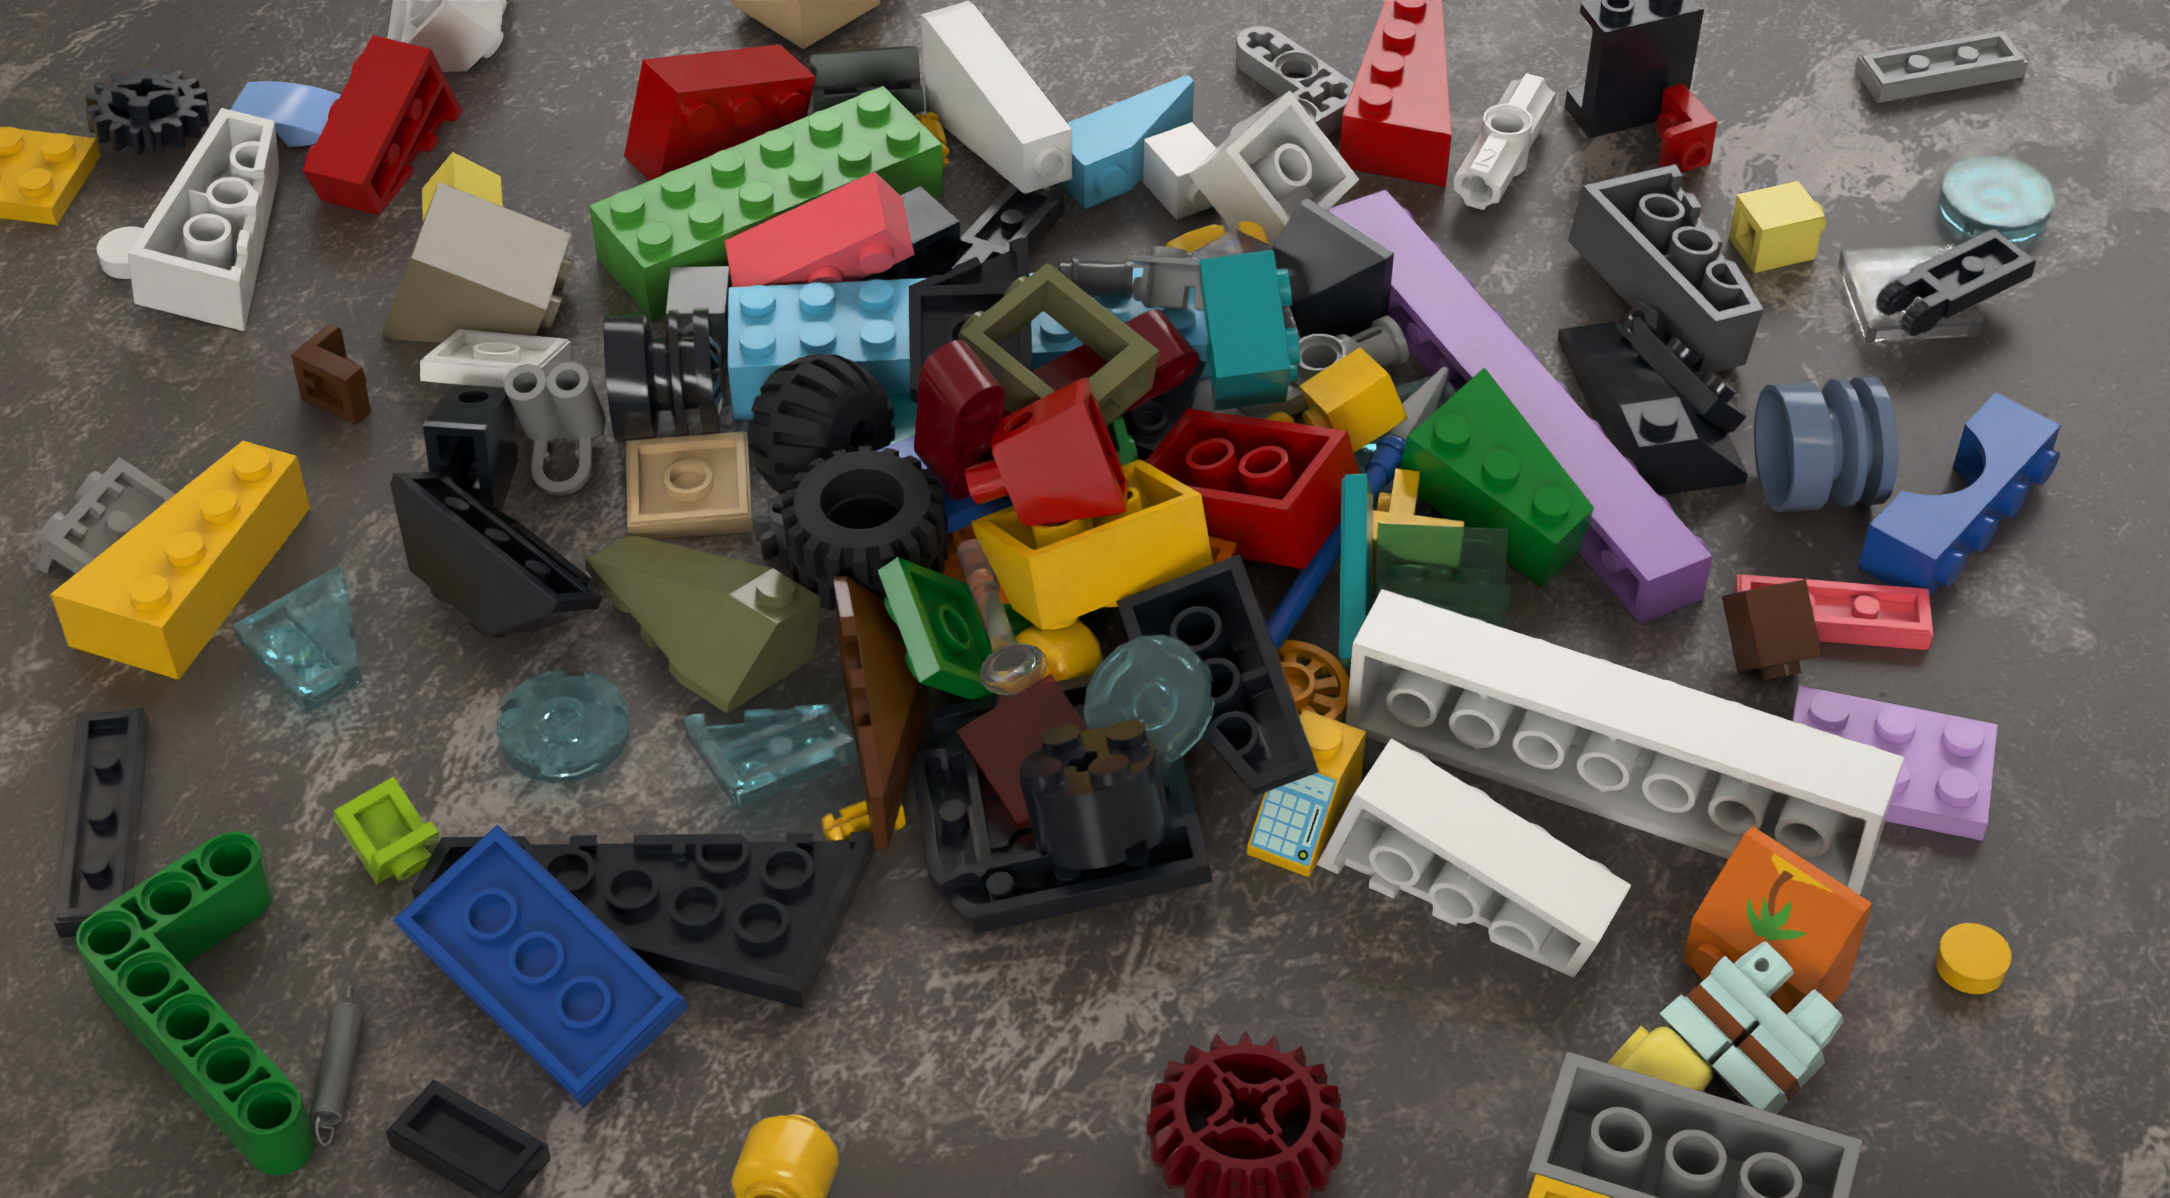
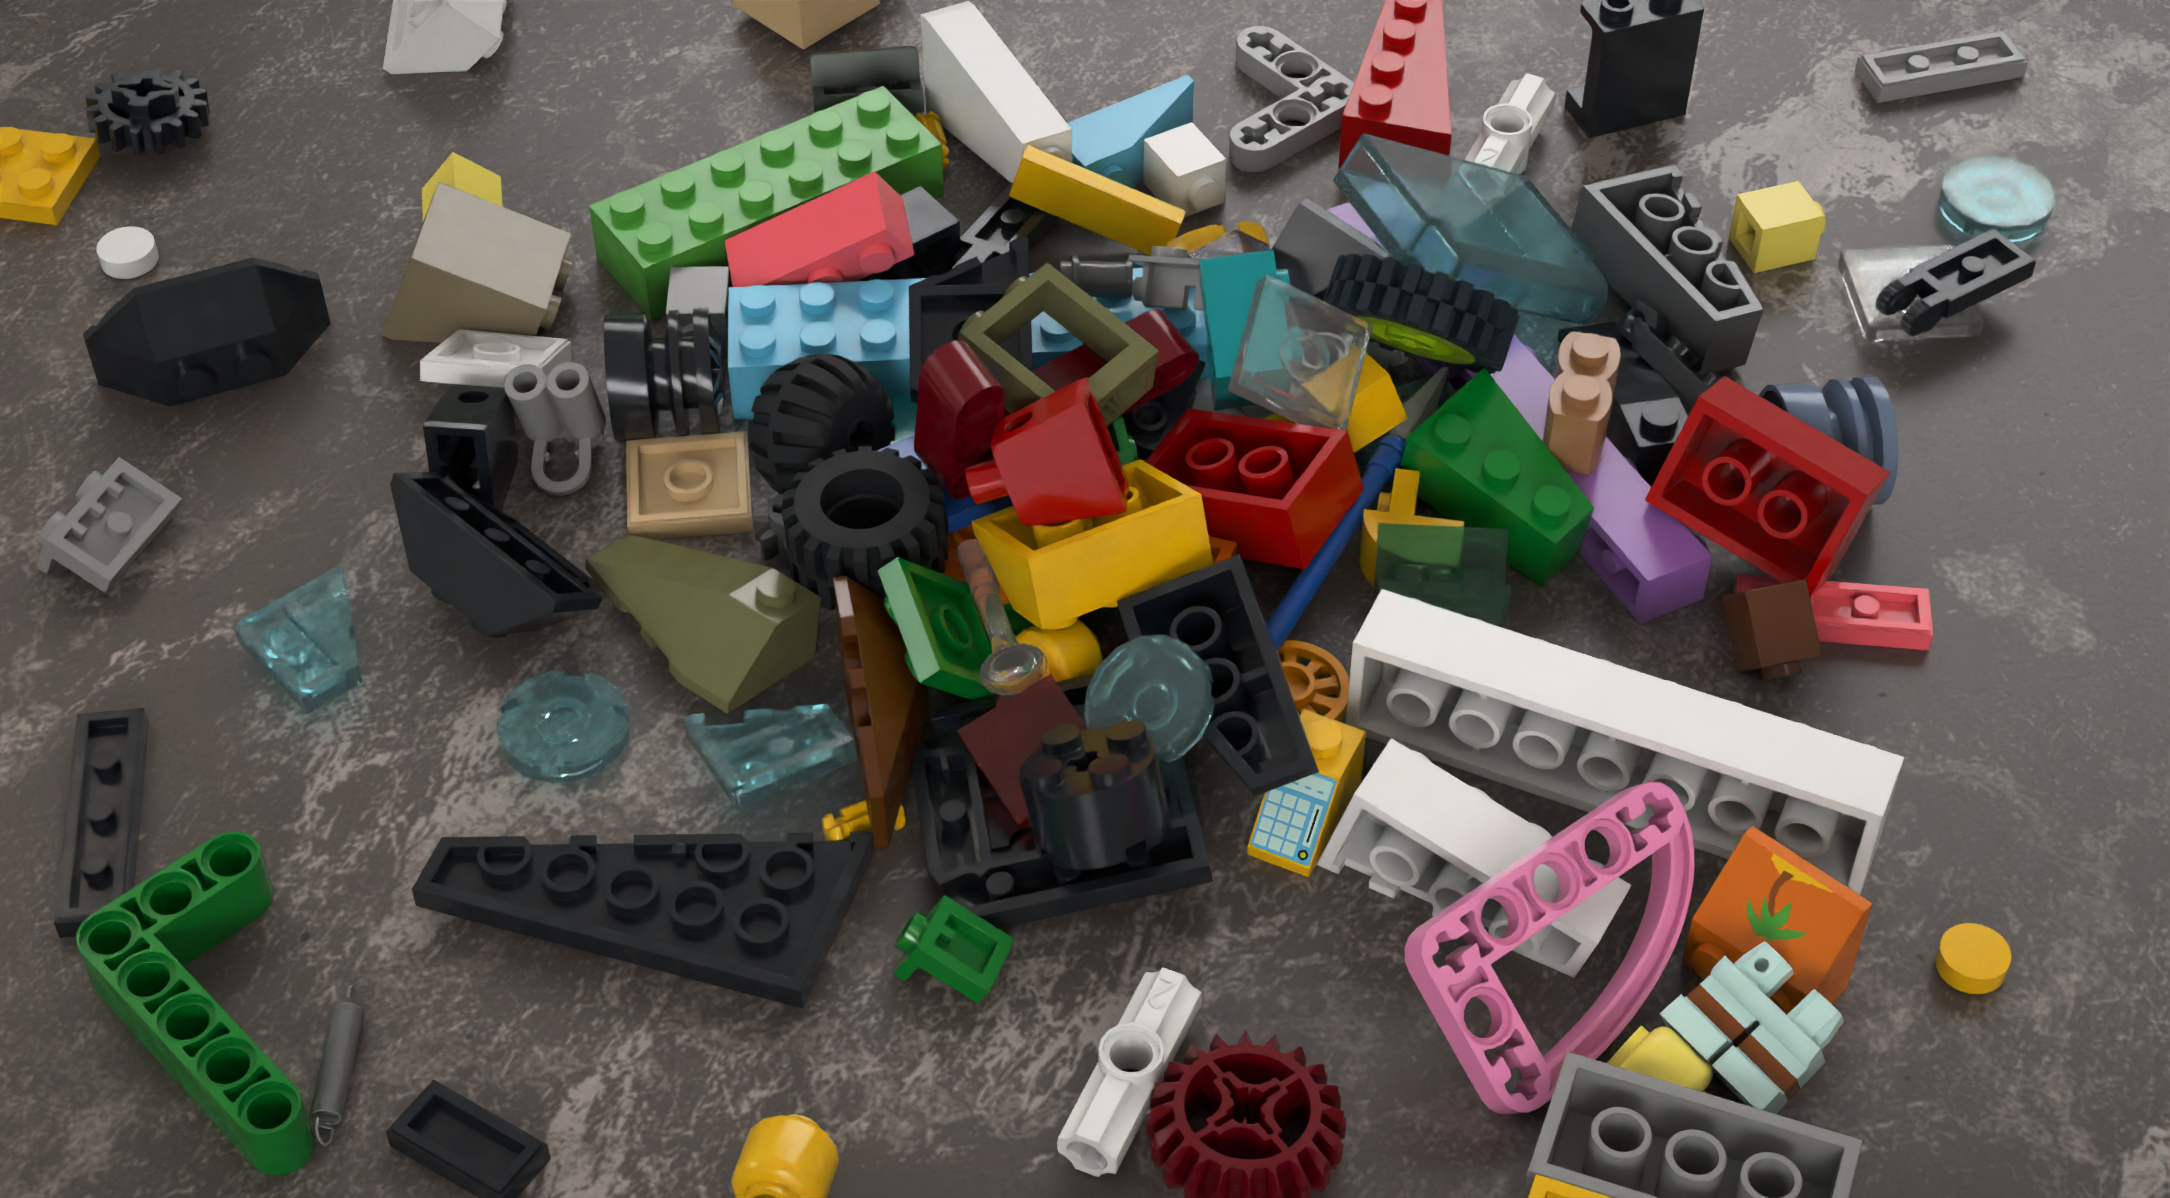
yellow wedge [50,441,310,680] -> none
white wedge [127,108,280,332] -> none
light blue slope [230,81,341,147] -> none
reddish brown bracket [291,324,371,425] -> none
red wedge [302,35,463,215] -> none
lime bracket [333,776,440,885] -> none
blue tile [393,825,689,1108] -> none
red wedge [624,44,816,181] -> none
white brick [1188,90,1359,249] -> none
teal tile [1339,474,1373,678] -> none
red bracket [1657,83,1717,173] -> none
lavender plate [1791,686,1998,841] -> none
arch [1858,392,2061,597] -> none
none -> black wedge [83,257,331,406]
none -> green bracket [892,895,1015,1003]
none -> yellow tile [1008,145,1186,256]
none -> white piece [1057,967,1202,1178]
none -> clear tile [1228,274,1373,430]
none -> black wheel [1320,253,1520,374]
none -> clear light blue piece [1333,133,1608,325]
none -> bright pink beam [1405,781,1695,1115]
none -> medium nougat brick [1542,331,1621,475]
none -> red brick [1645,376,1891,598]

